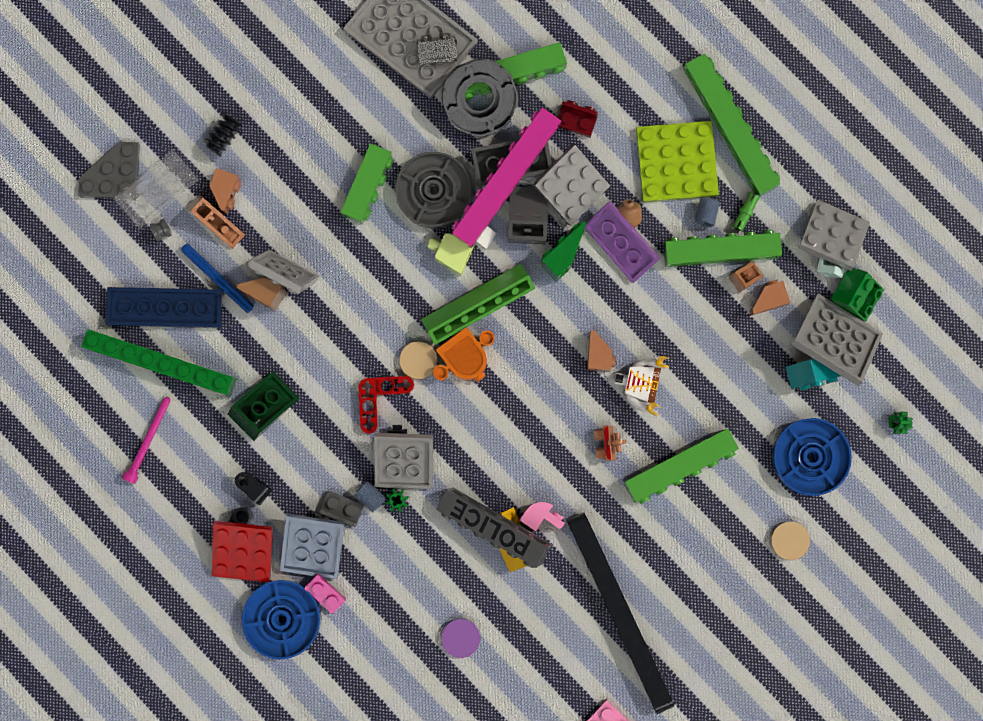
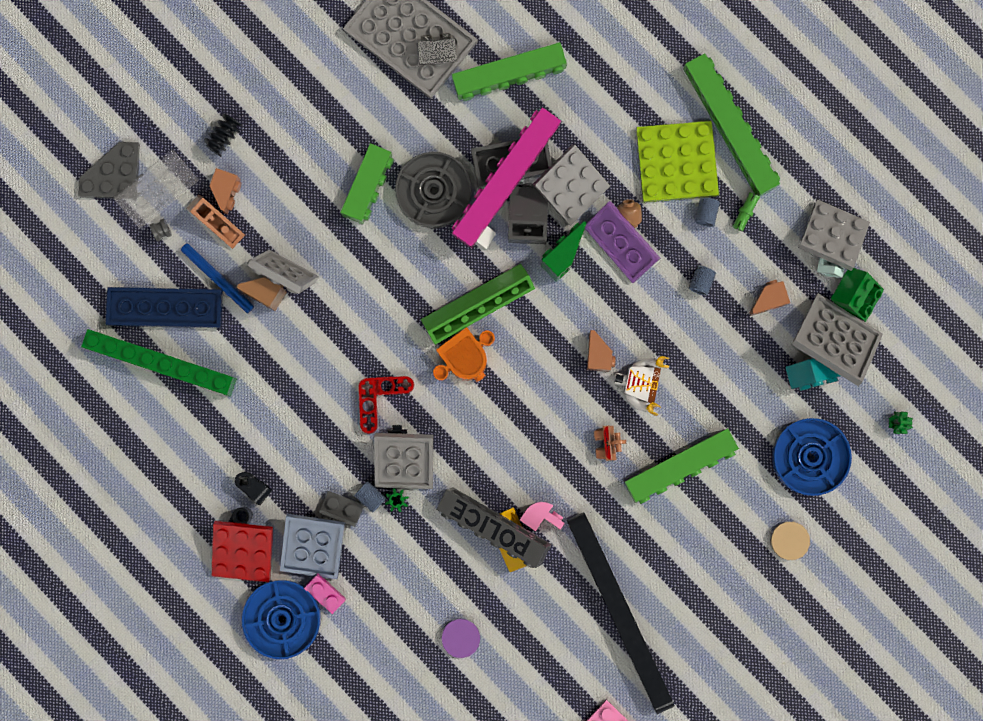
dark pink piece [121,397,171,484] -> none
dark green slope [227,371,299,441] -> none
tan tile [399,341,438,380] -> none
yellowish green torso [427,233,475,276] -> none
piece [441,58,518,137] -> none
dark red bracket [557,100,599,138] -> none
bright green brick [664,230,782,267] -> none
nougat slope [729,261,764,293] -> none
none -> sand blue piece [688,265,716,296]

